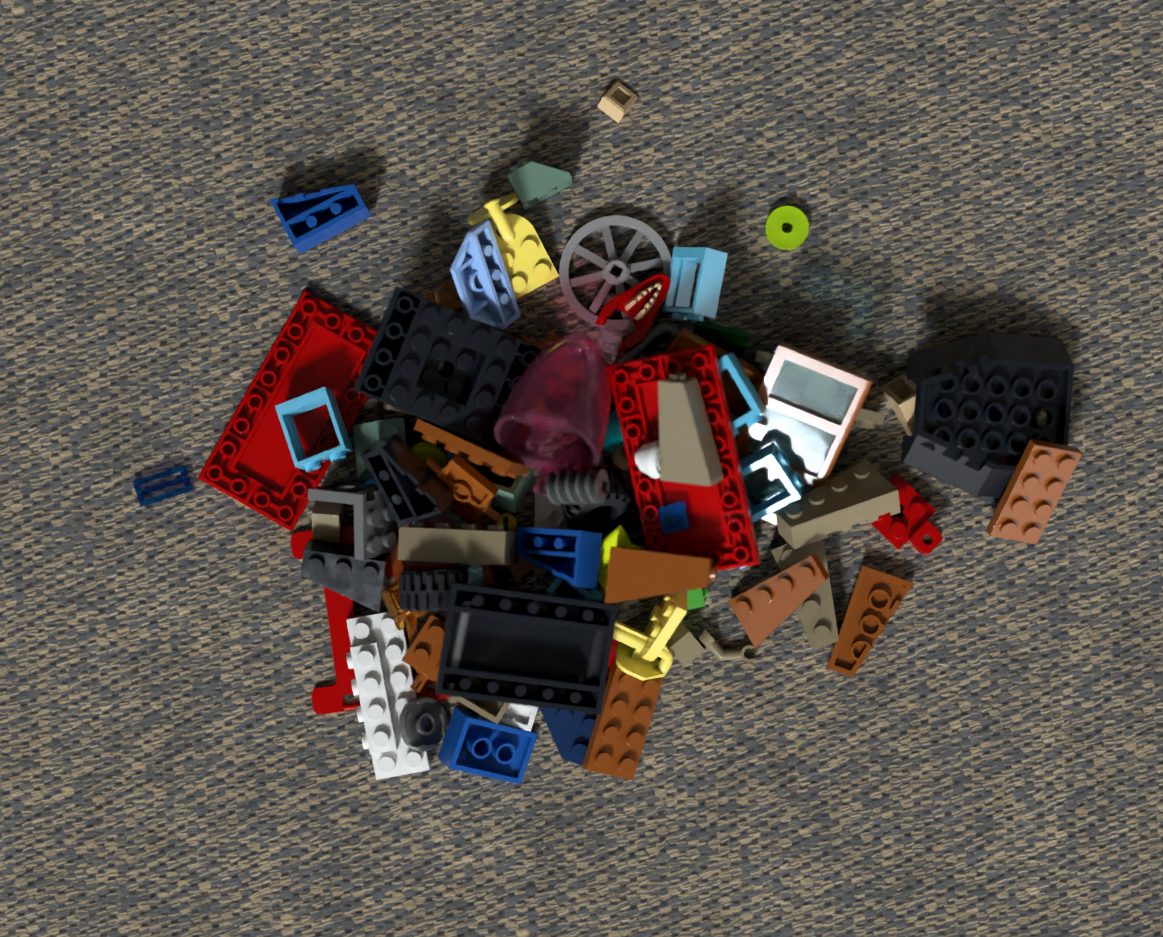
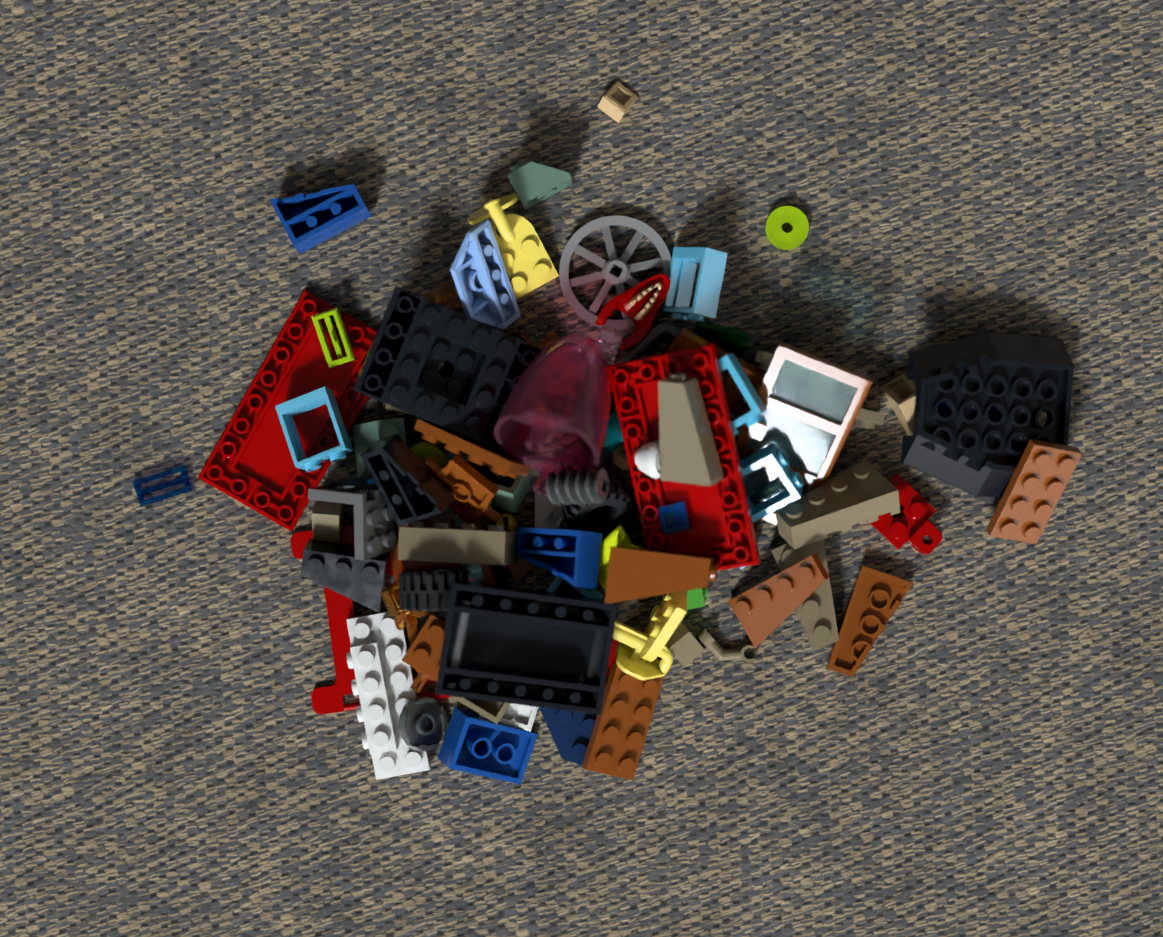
none -> lime tile [311,307,356,368]

